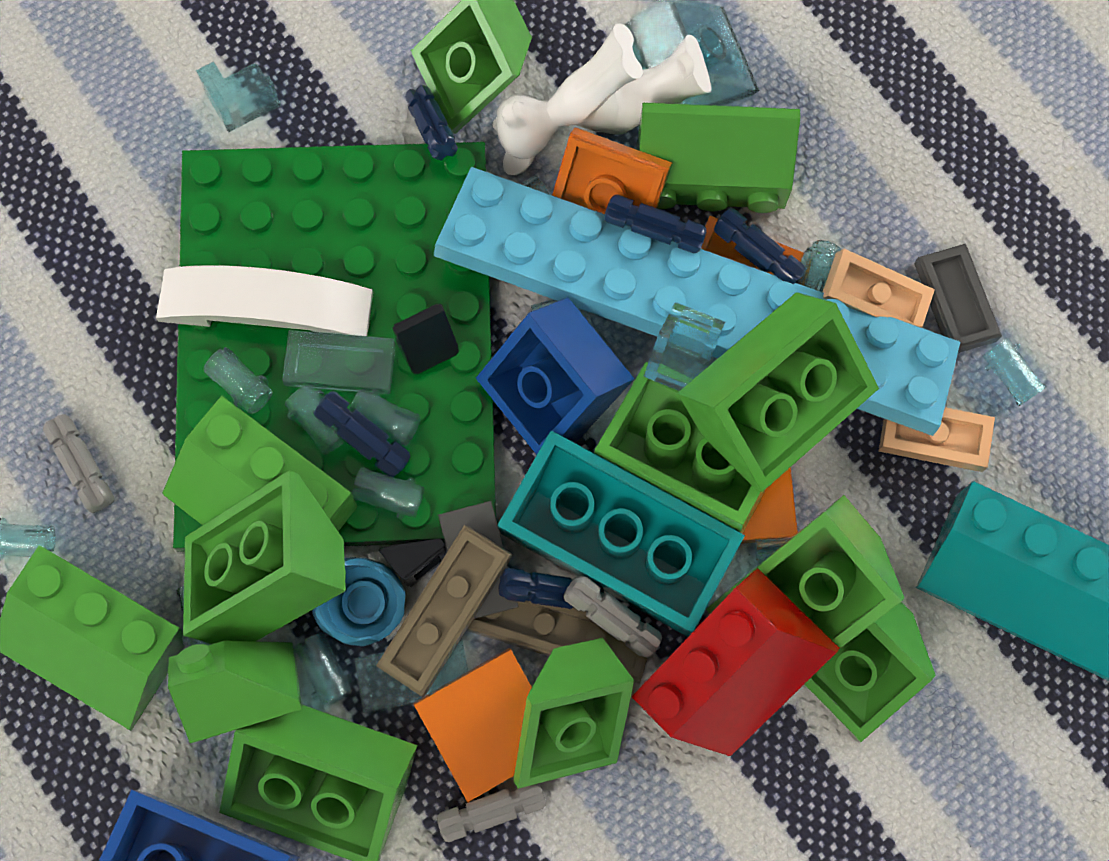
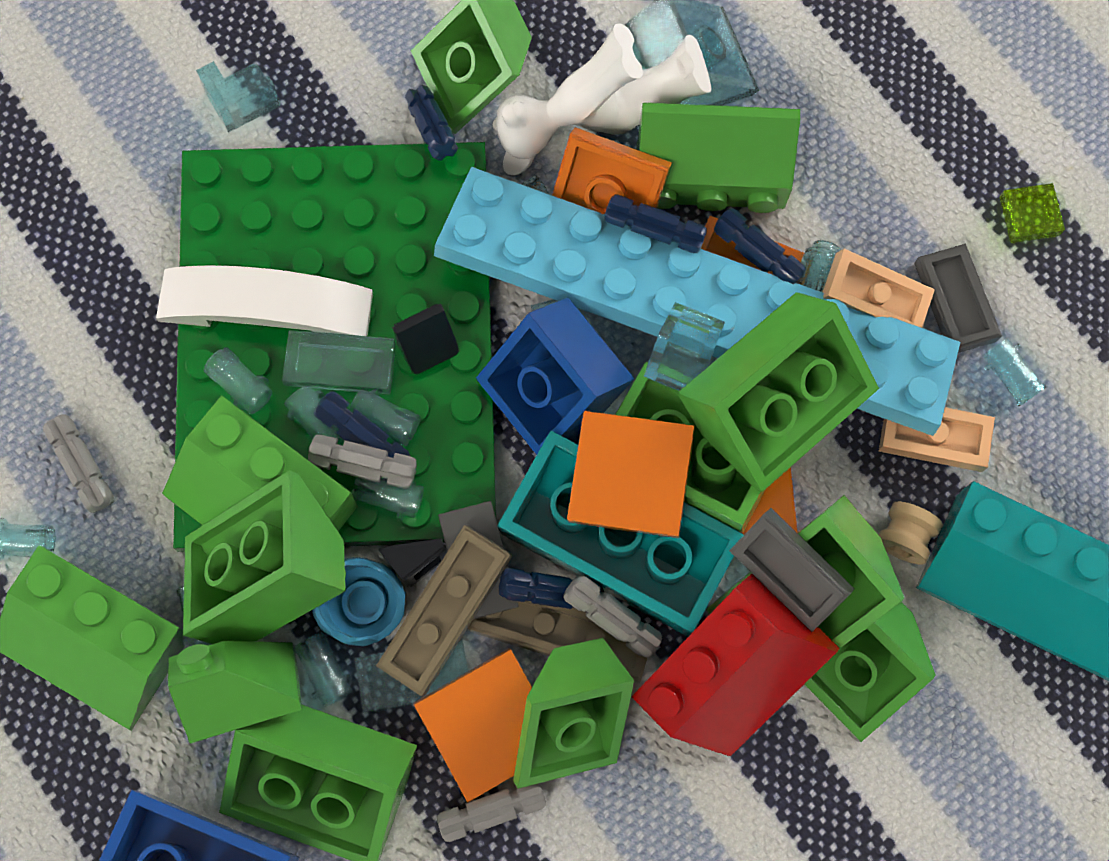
none -> light grey axle [308,434,417,489]
none -> orange tile [567,411,695,538]
none -> dark grey tile [729,508,855,632]
none -> tan wheel [879,501,943,565]
none -> clear neon green tile [999,183,1065,243]

